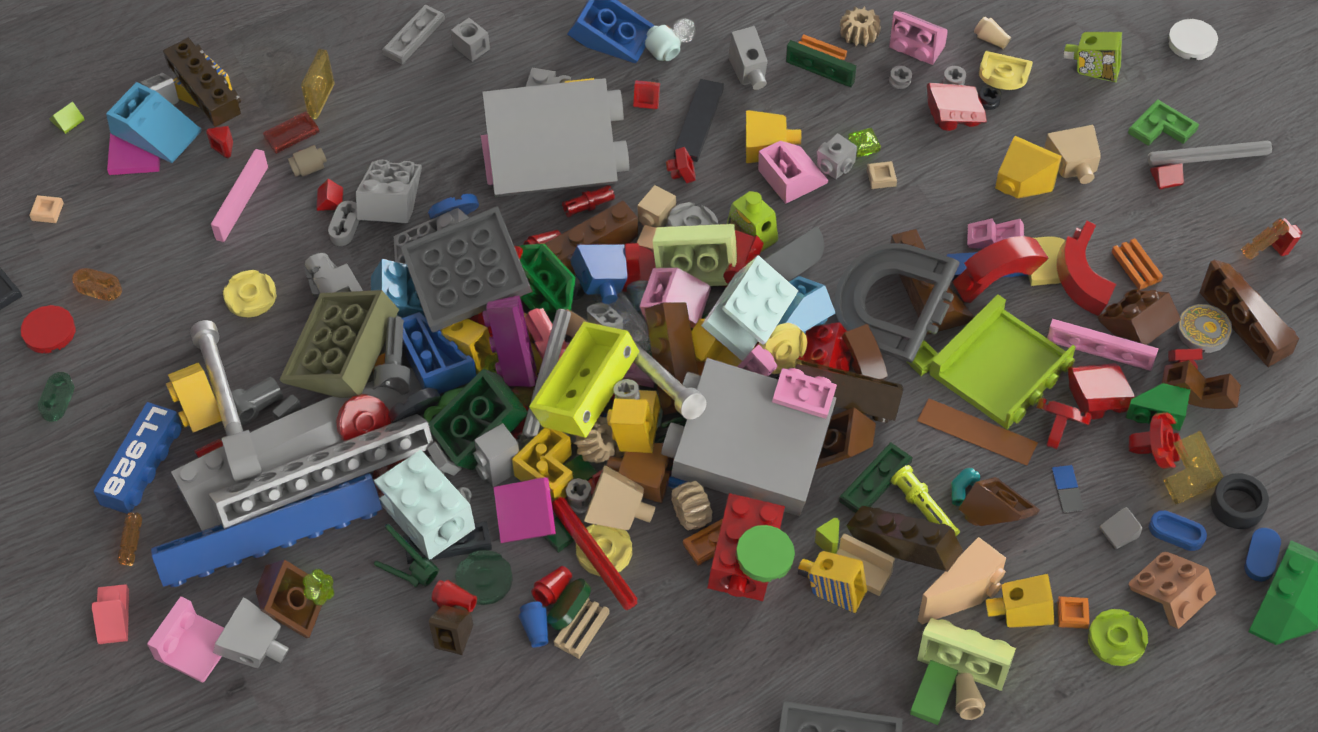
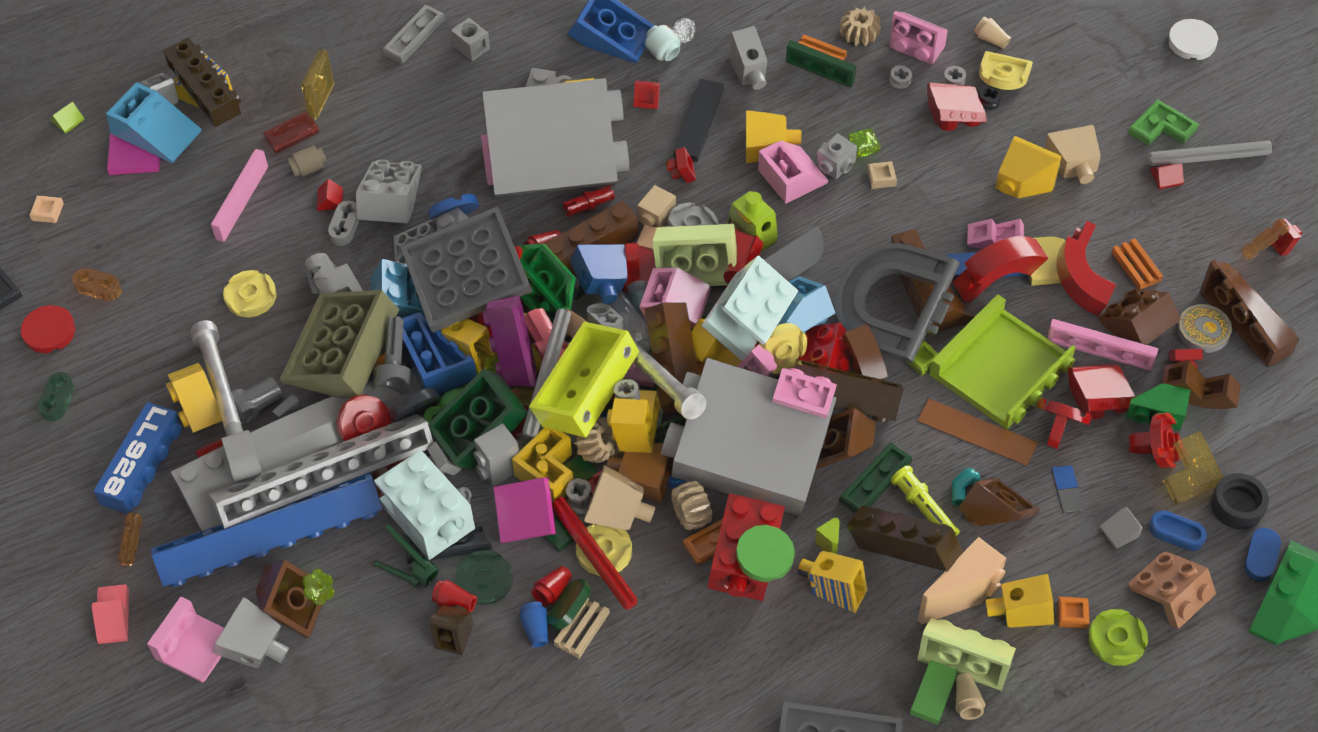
red slope [206,126,233,159] -> none
tan panel [836,534,895,596] -> none
lime torso [1064,32,1122,82] -> none

